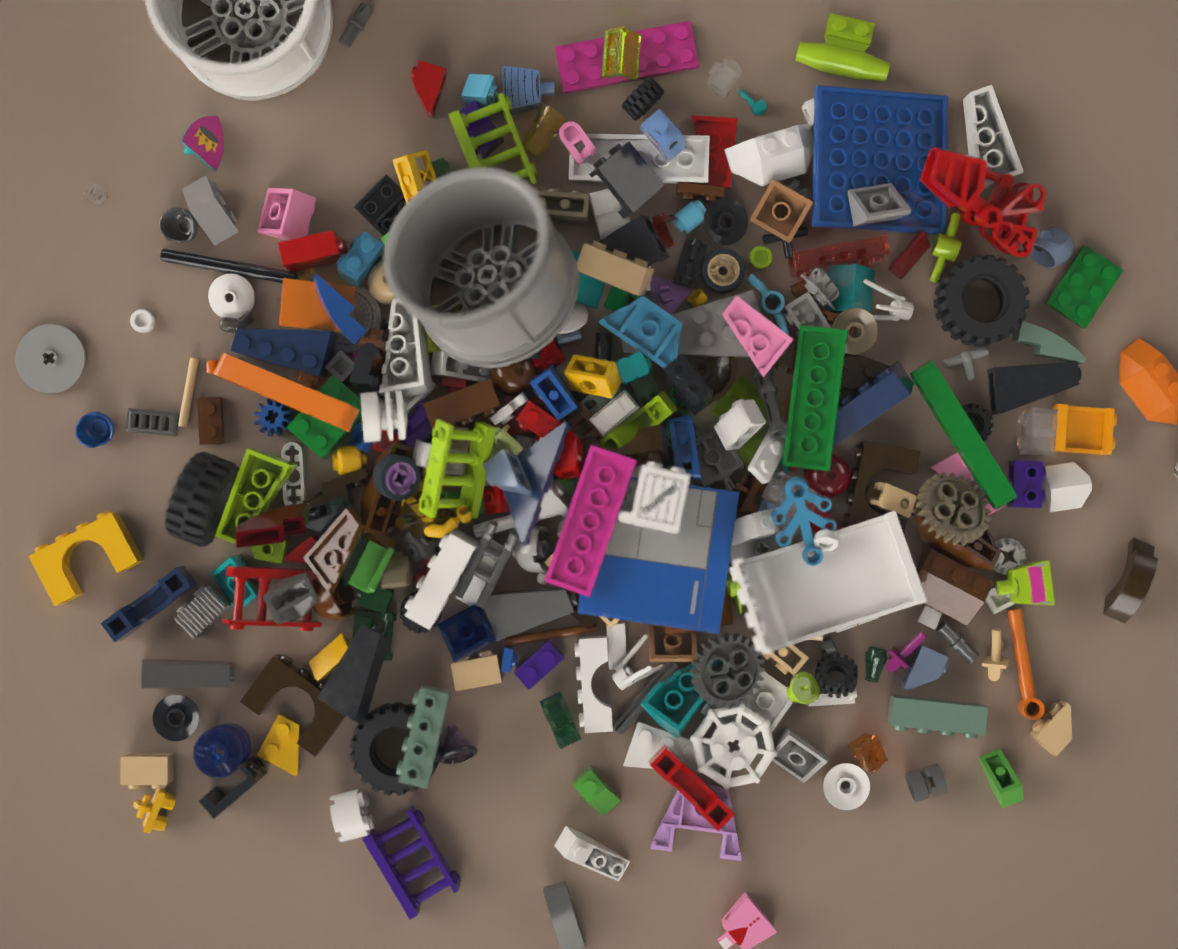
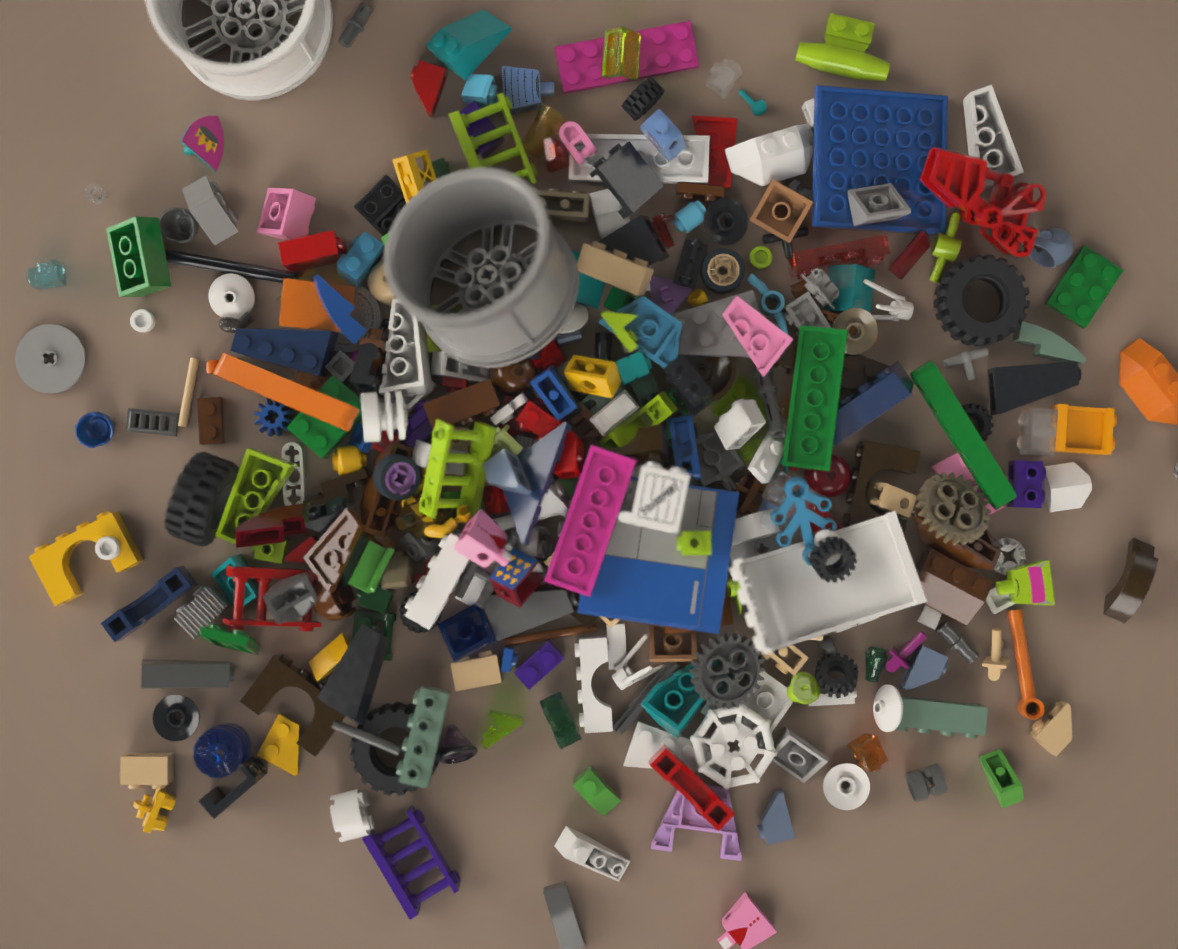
none -> clear light blue brick [26,259,67,290]
none -> white tile [95,536,121,560]
none -> green brick [106,216,171,297]
none -> green plate [199,624,260,655]
none -> dark grey bar [332,720,402,756]
none -> teal slope [426,9,512,80]
none -> bright pink torso [453,509,513,567]
none -> clear neon green slope [480,710,525,750]
none -> piece [489,549,544,608]
none -> clear red bracket [544,137,570,173]
none -> lime slope [601,311,639,352]
none -> lime brick [676,531,711,556]
none -> sand blue slope [757,788,795,845]
none -> black tyre [810,536,857,583]
none -> white dish [873,684,903,732]

